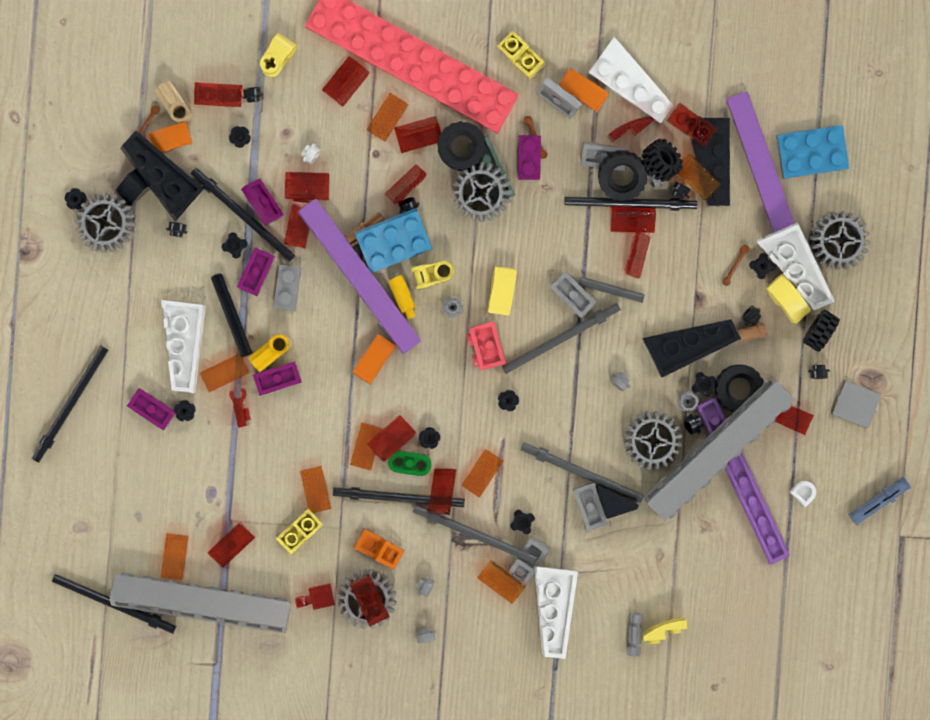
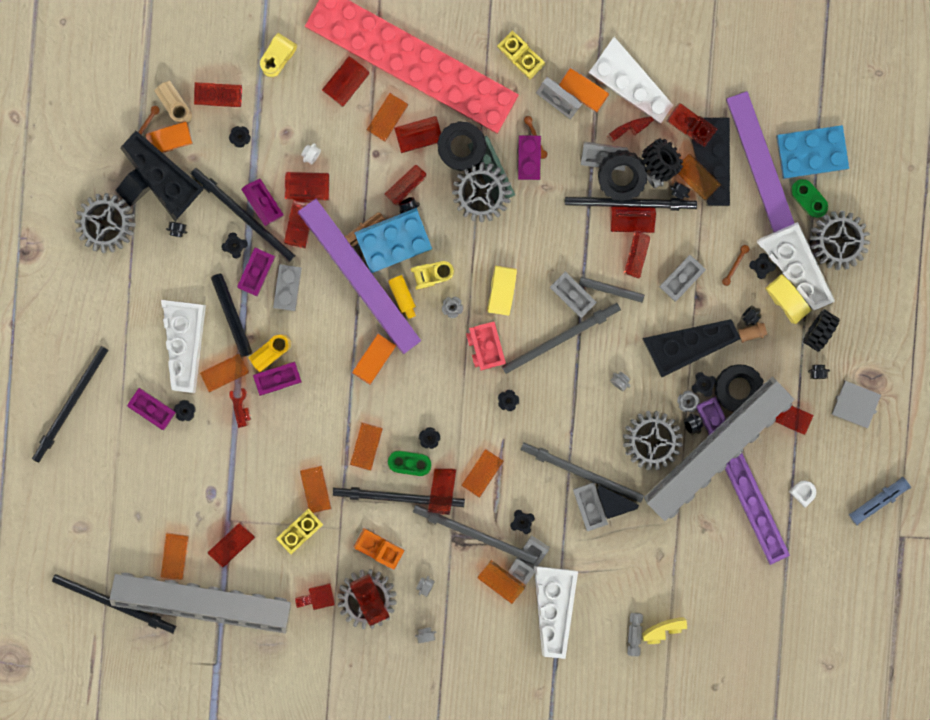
black plate [64,188,87,210] -> none
black plate [242,87,264,103] -> none
clear red slope [367,415,417,462] -> none
none -> light grey plate [659,255,706,302]
none -> green plate [790,179,828,218]

